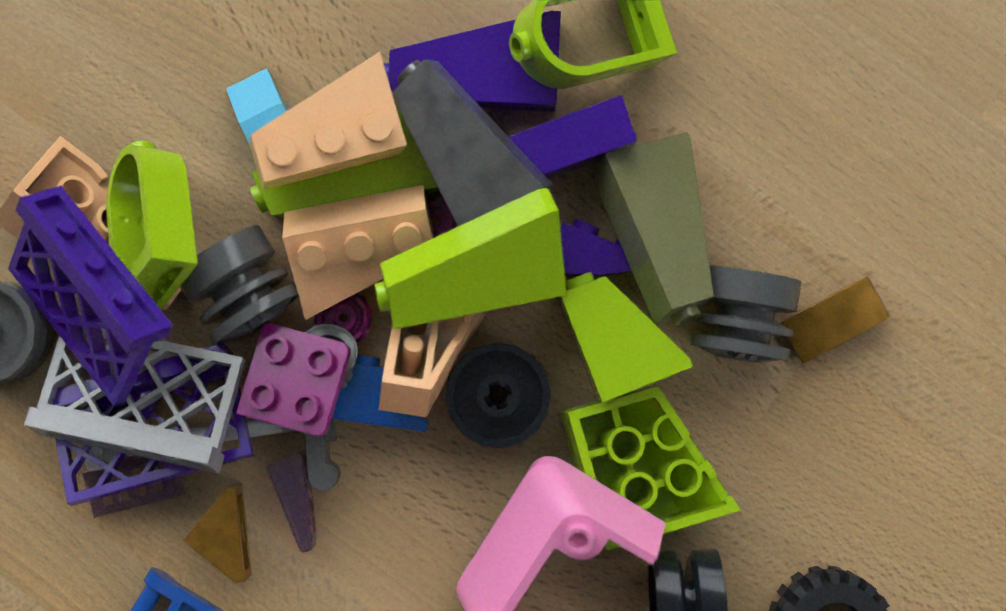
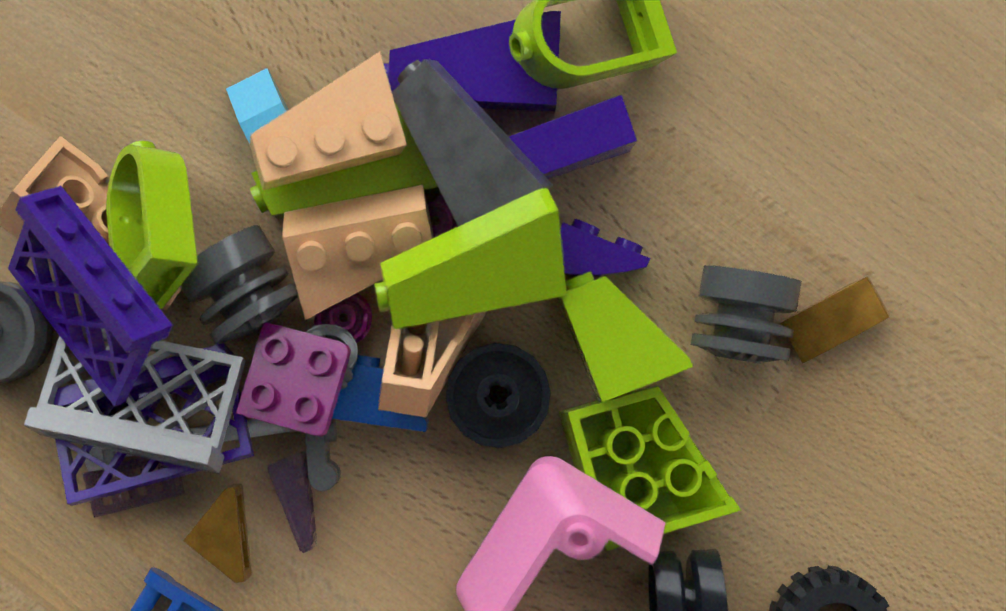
olive slope [591,132,714,326] -> none

